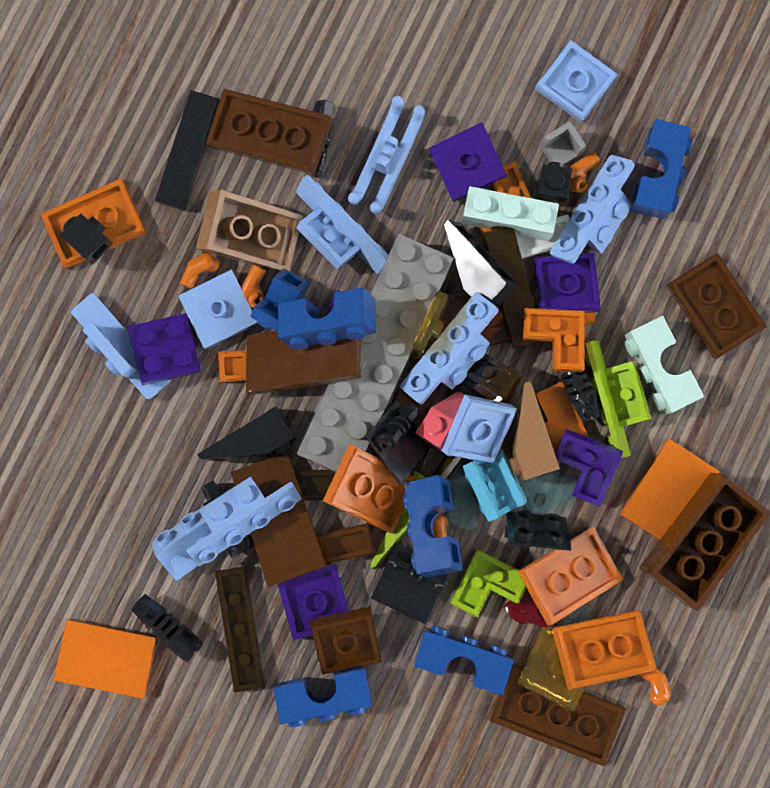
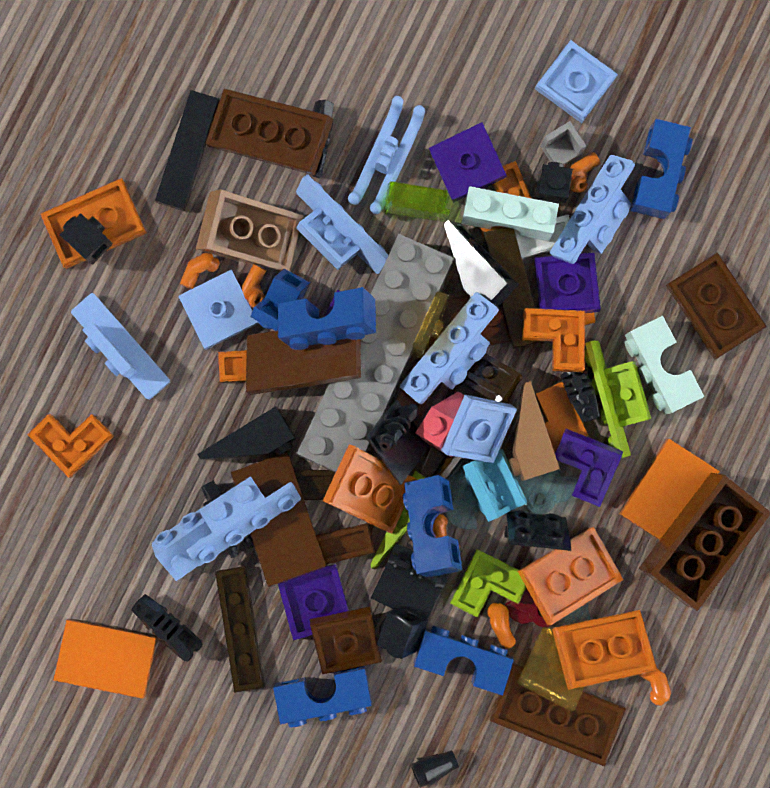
dark purple plate [127,313,201,386] -> none
none -> orange tile [27,414,114,478]
none -> black brick [377,606,428,659]
none -> clear neon green panel [384,181,451,222]
none -> black cone [411,750,459,788]
none -> orange arm [487,603,516,649]

